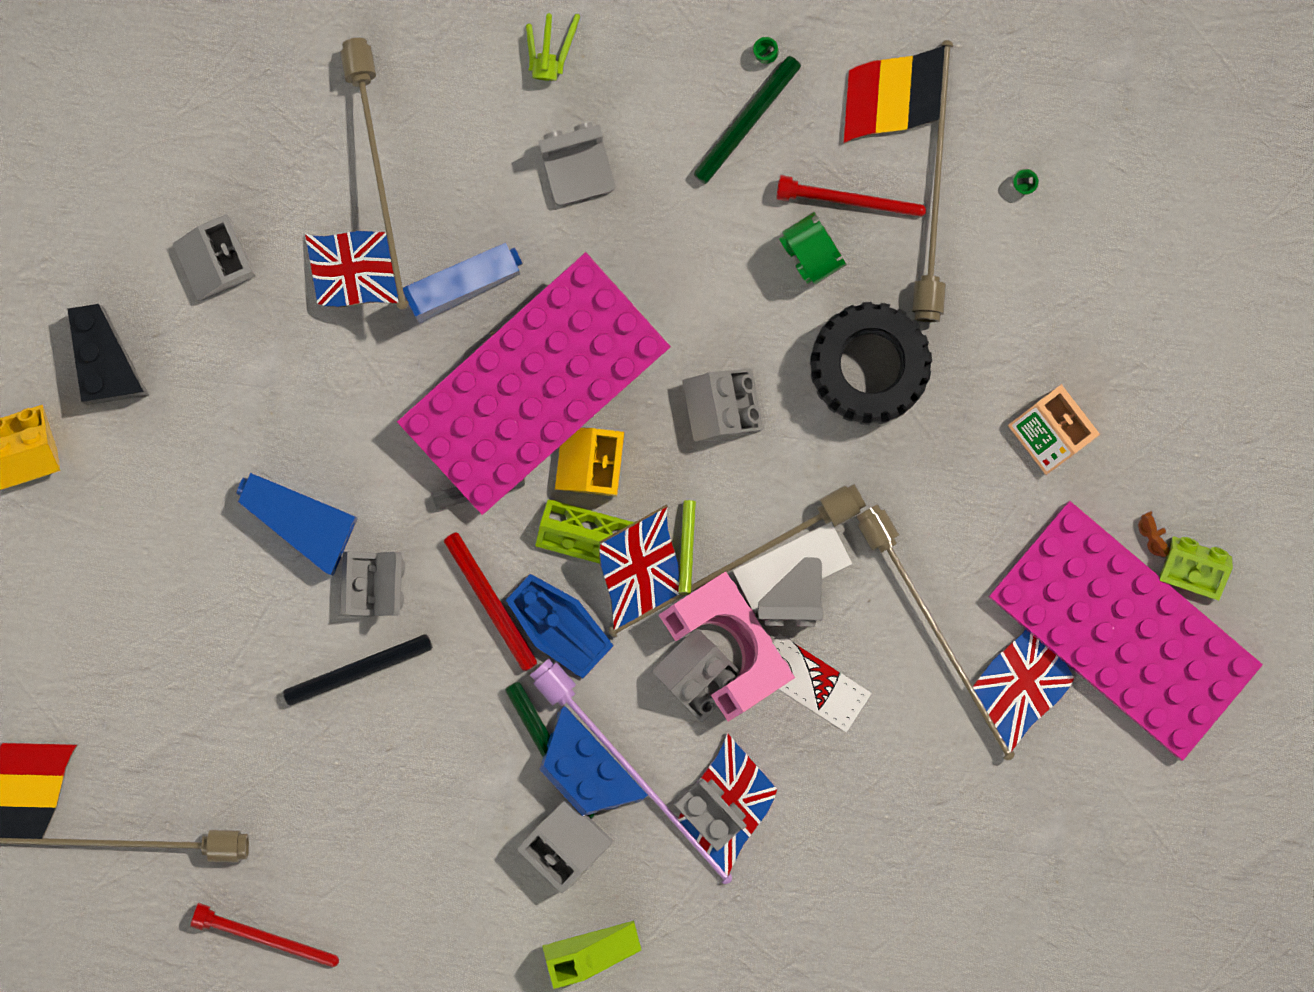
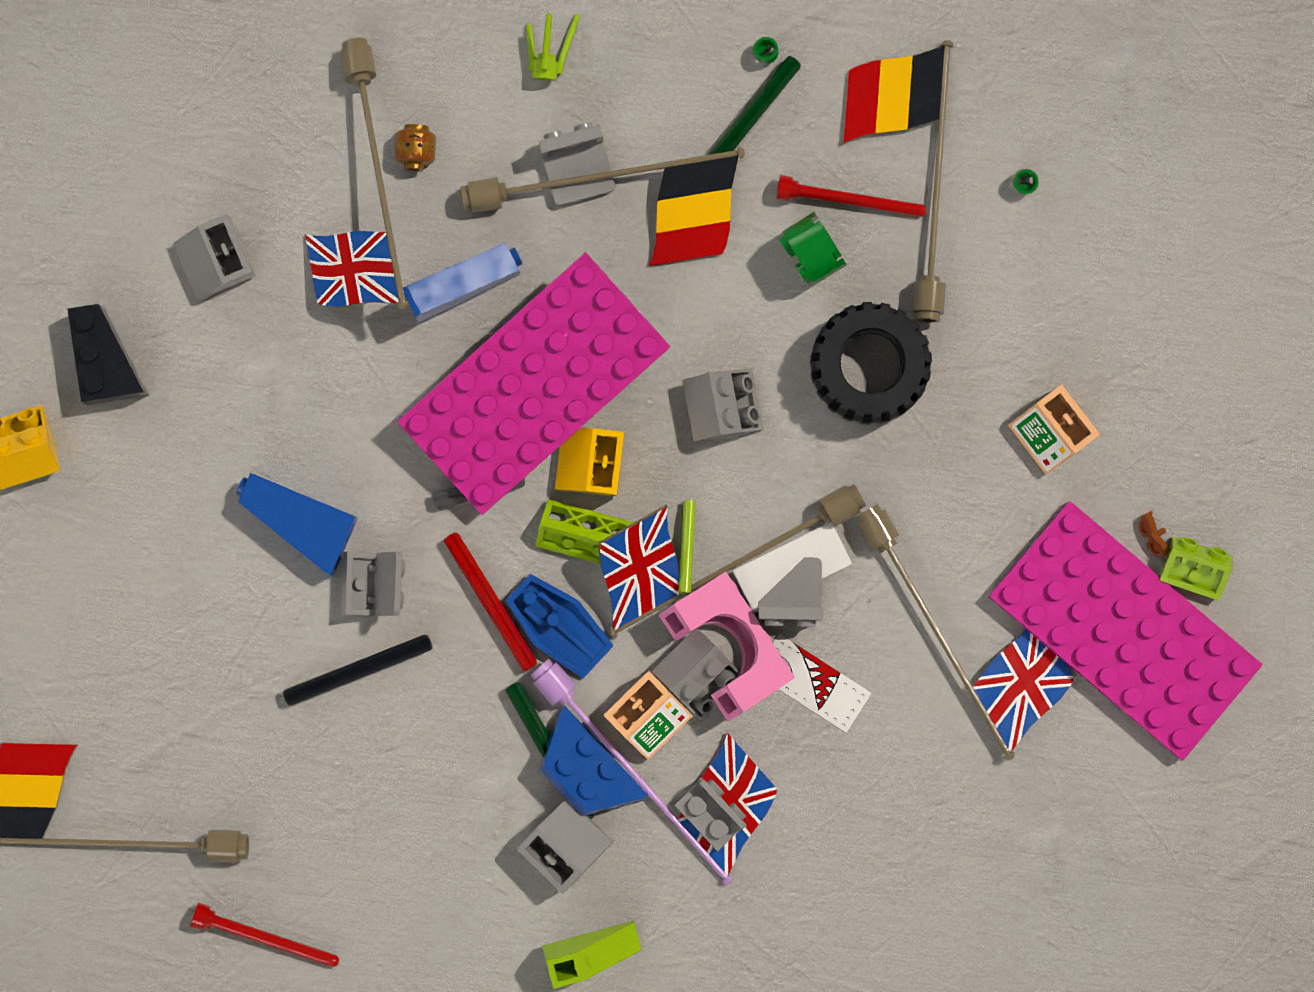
none -> pearl gold head [394,124,436,171]
none -> flag [461,147,745,266]
none -> light nougat slope [603,671,693,760]

